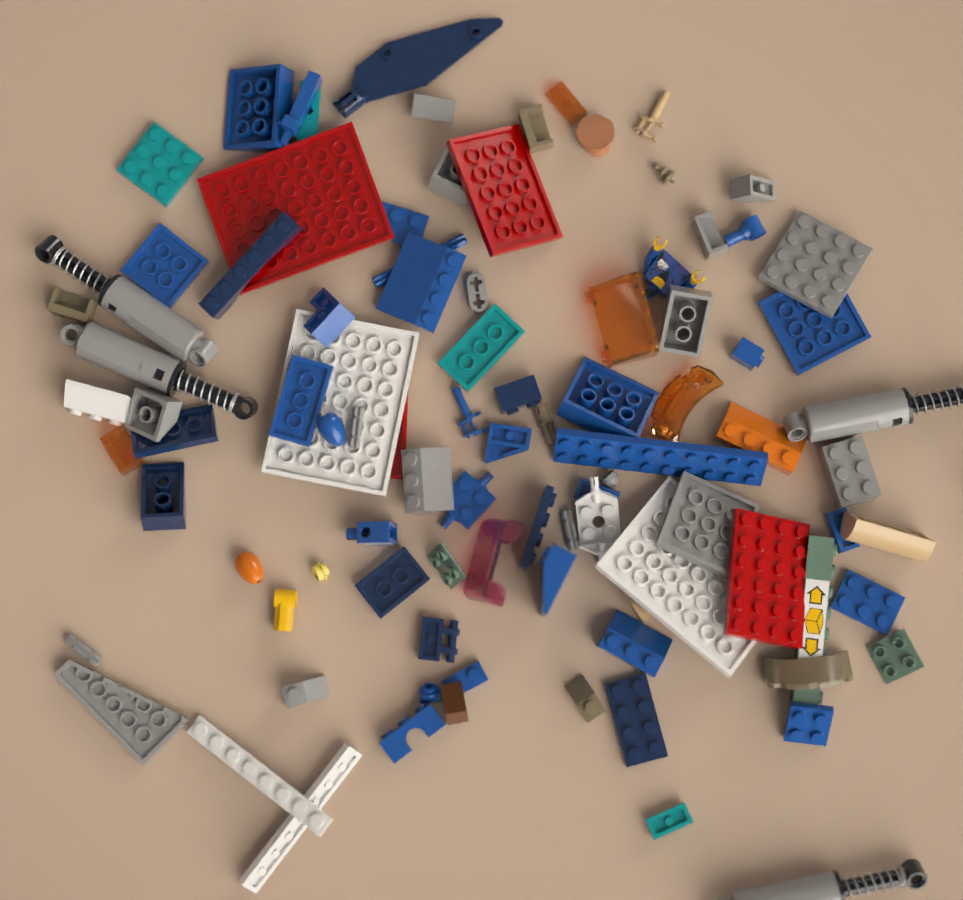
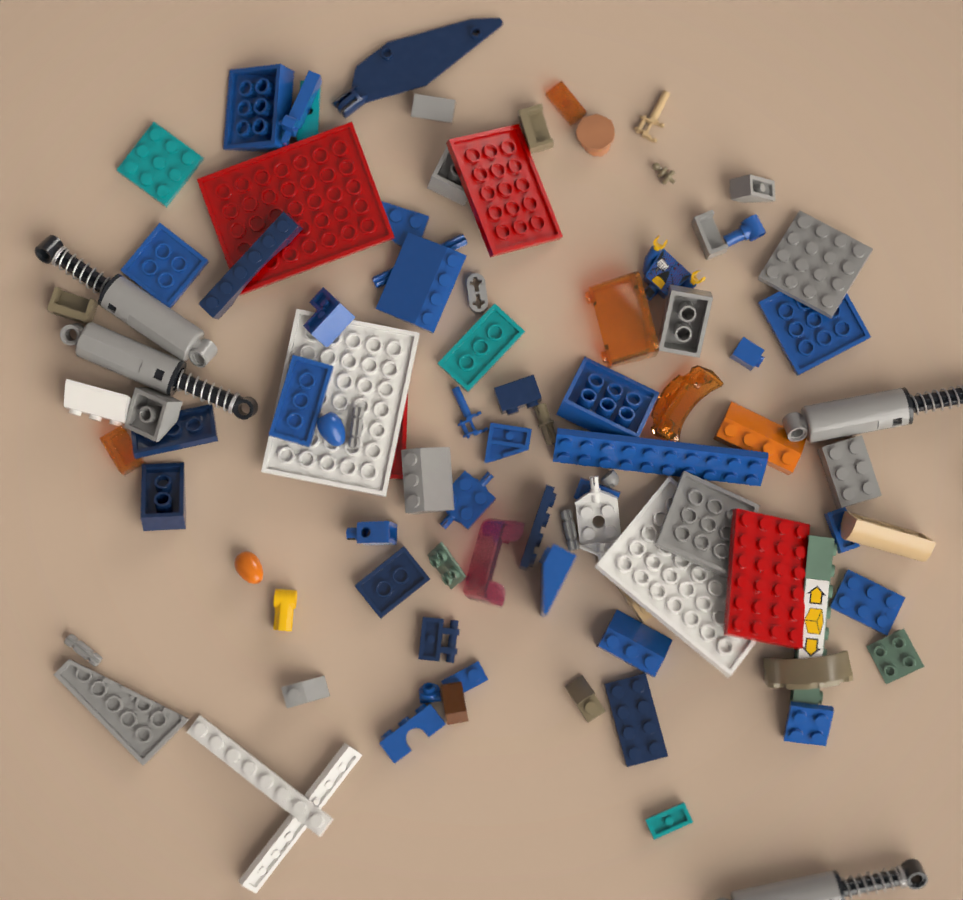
light yellow plate [311,561,329,582] -> none

